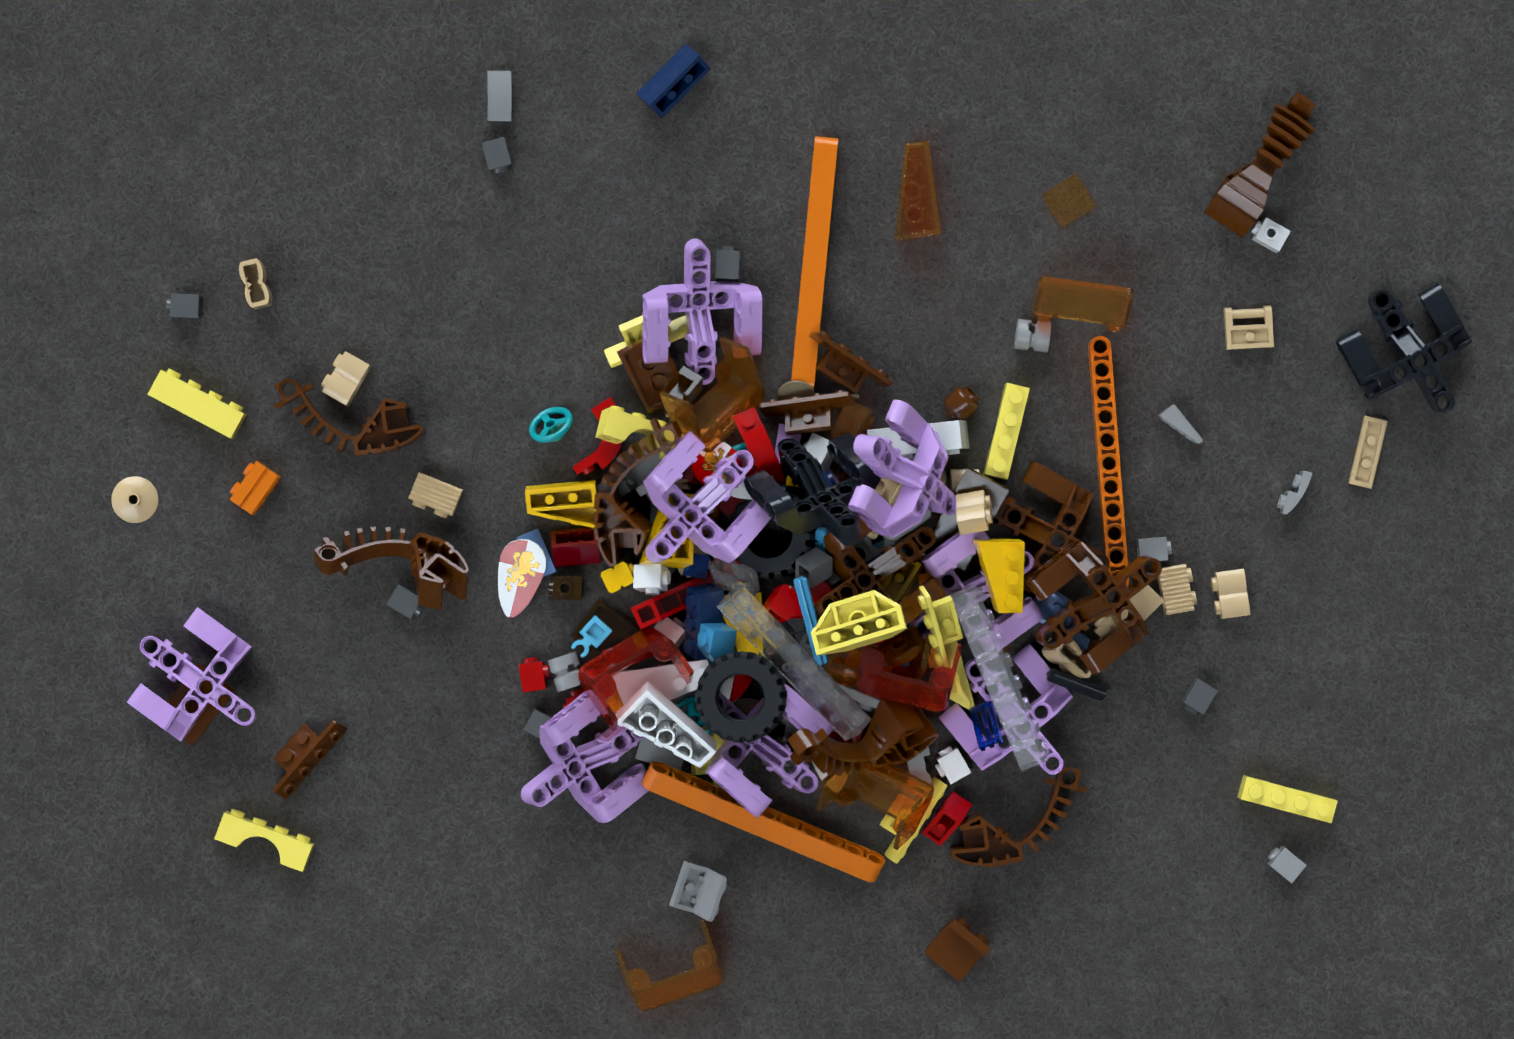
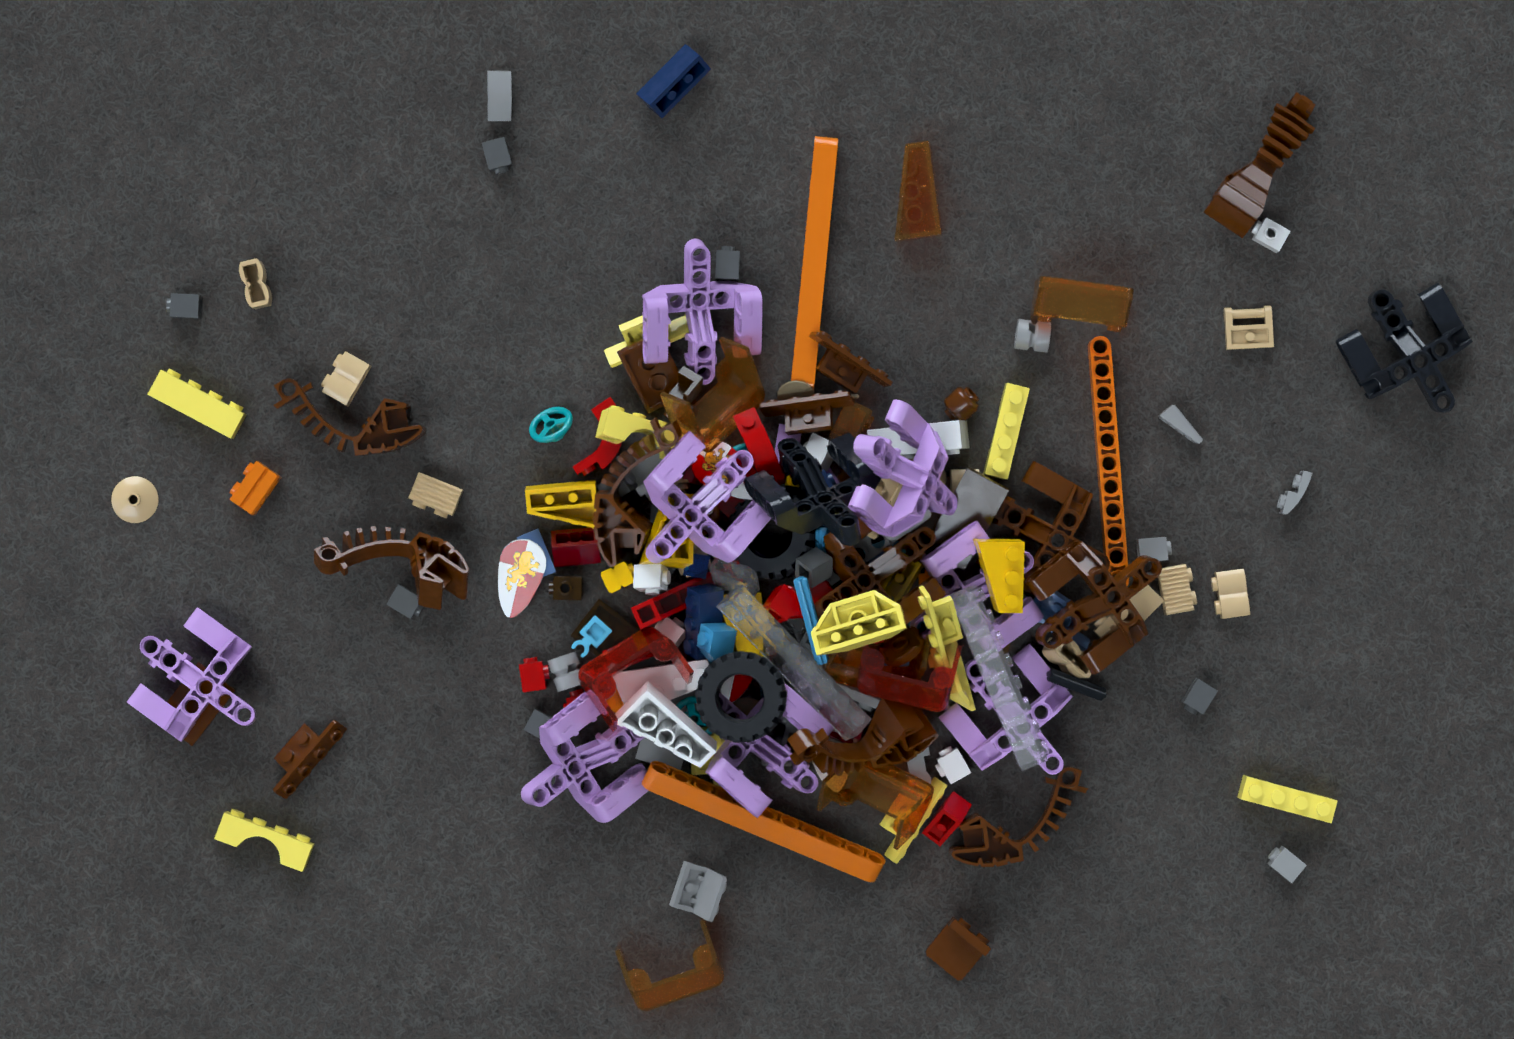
tan brick [956,490,993,535] -> none
clear blue tile [969,701,1003,751] -> none
clear orange piece [1041,174,1096,228] -> none
tan tile [1348,416,1388,489] -> none

